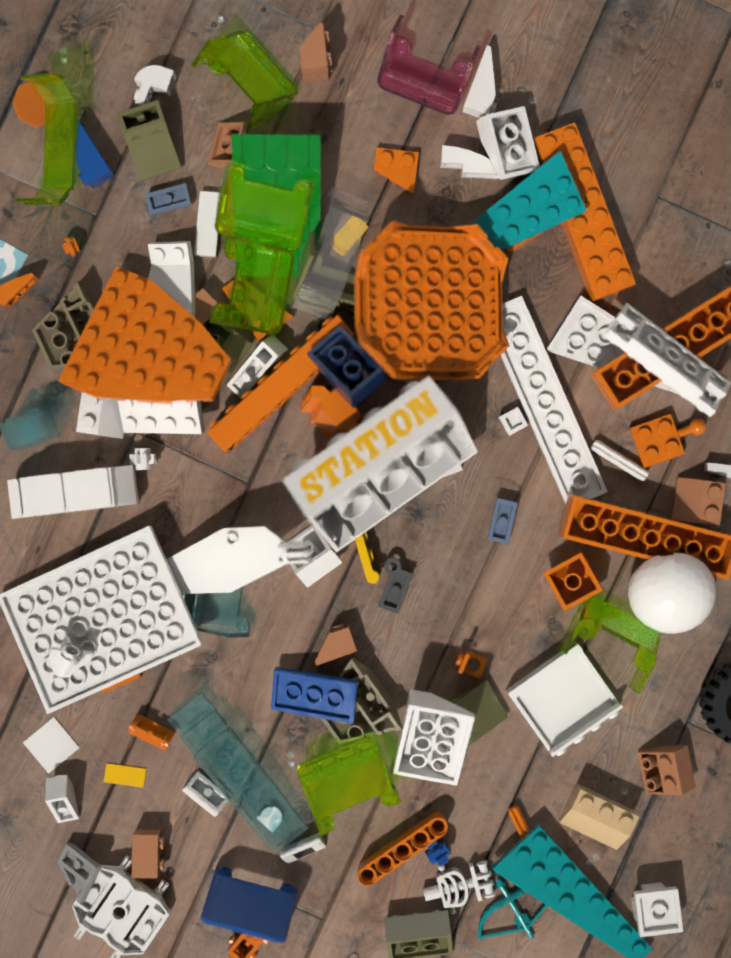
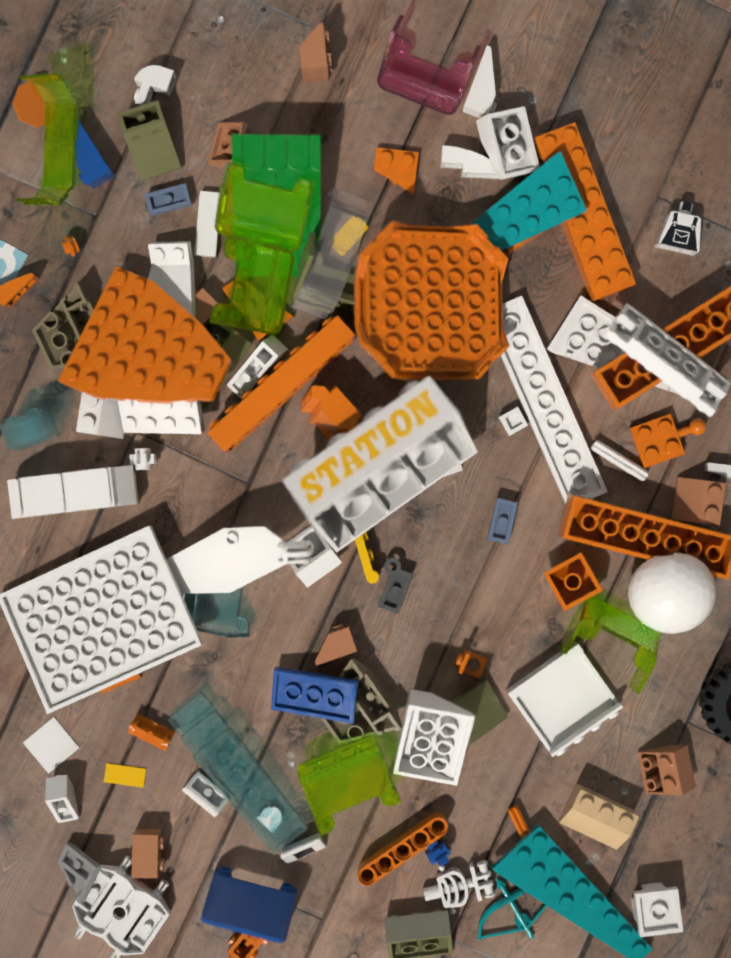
white brick [48,636,93,678] -> none
clear neon green windscreen [191,30,298,130] -> none
dark blue slope [307,326,386,408] -> none
none -> torso [654,202,701,256]

